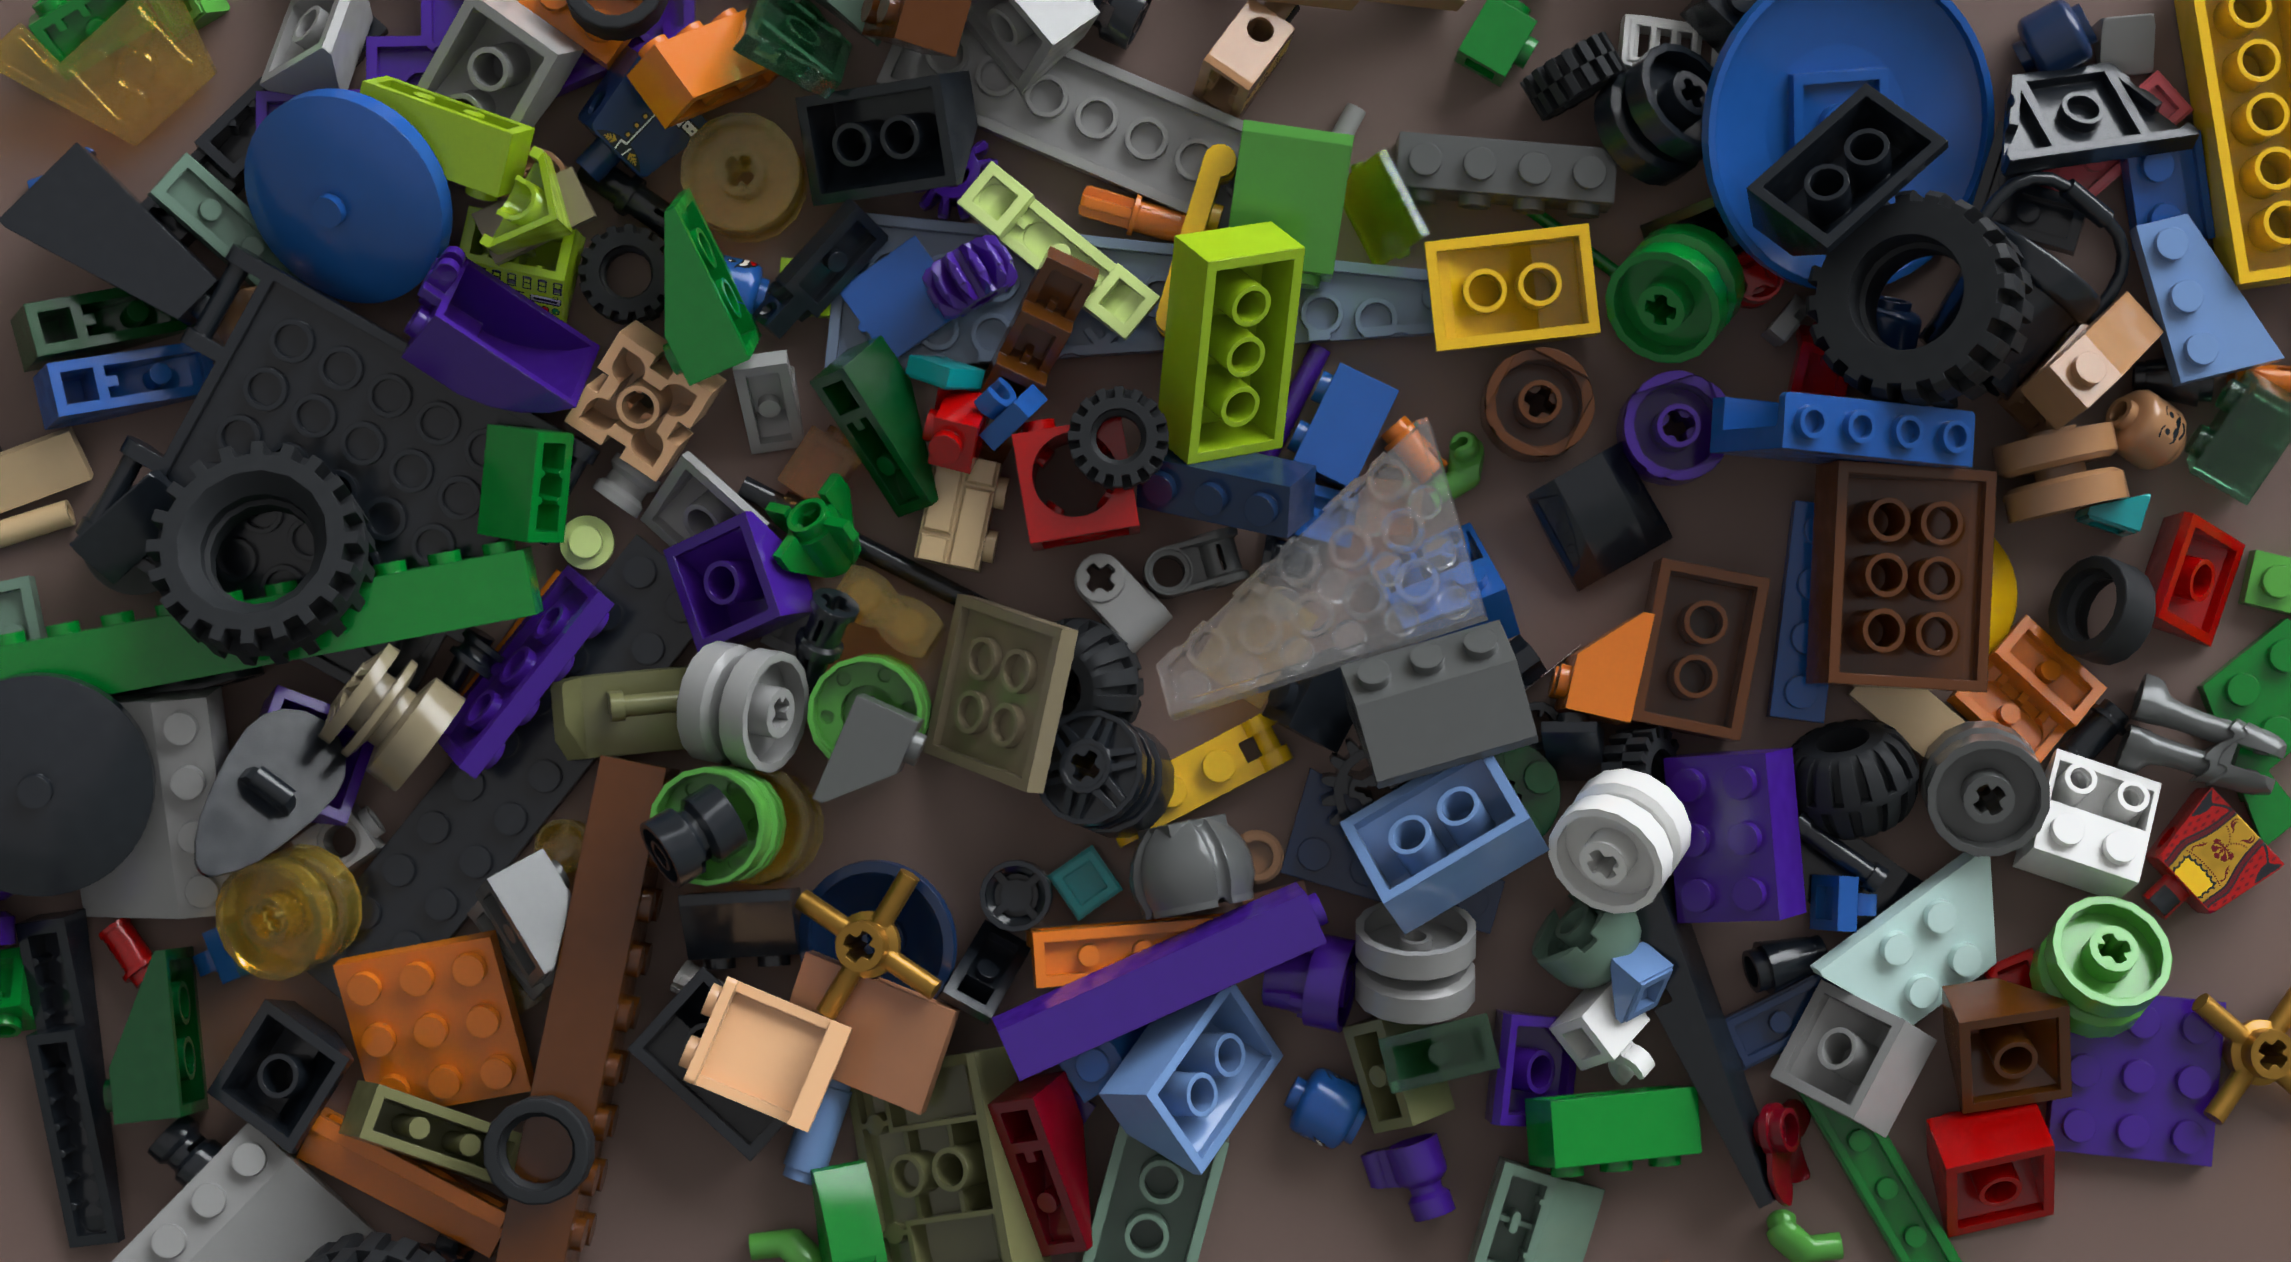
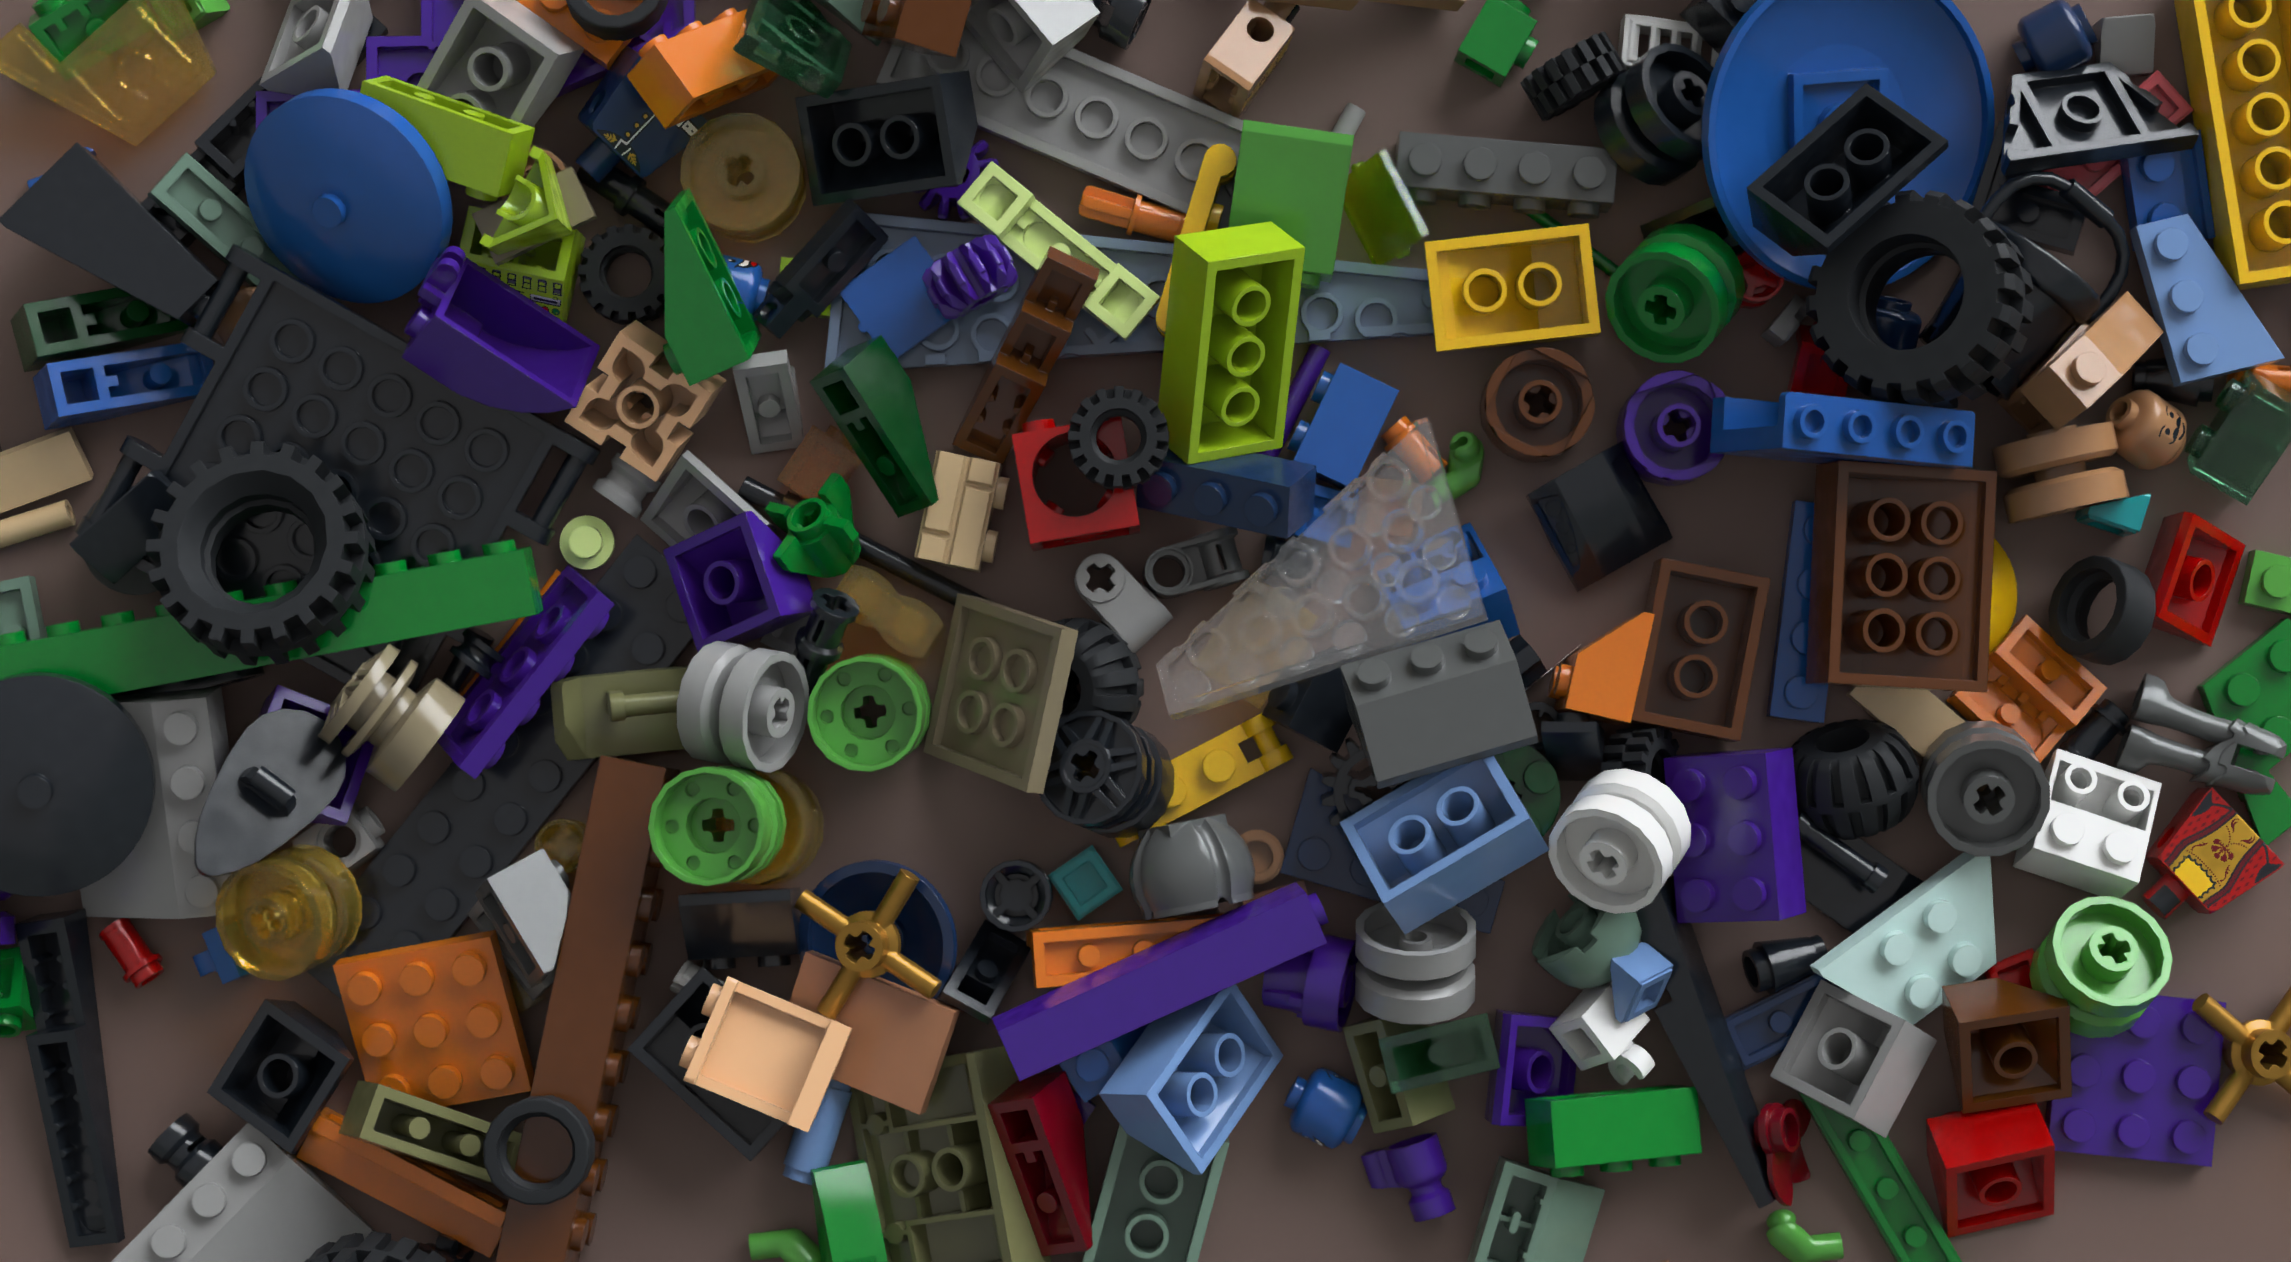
dark green slope [103,946,209,1125] -> none
green brick [477,424,574,543] -> none
black wheel [640,784,748,888] -> none
dark grey slope [812,693,927,803] -> none
teal tile [905,355,985,391] -> none
red brick [923,387,989,474] -> none
blue tile [974,377,1048,451] -> none
blue tile [1809,874,1877,932] -> none

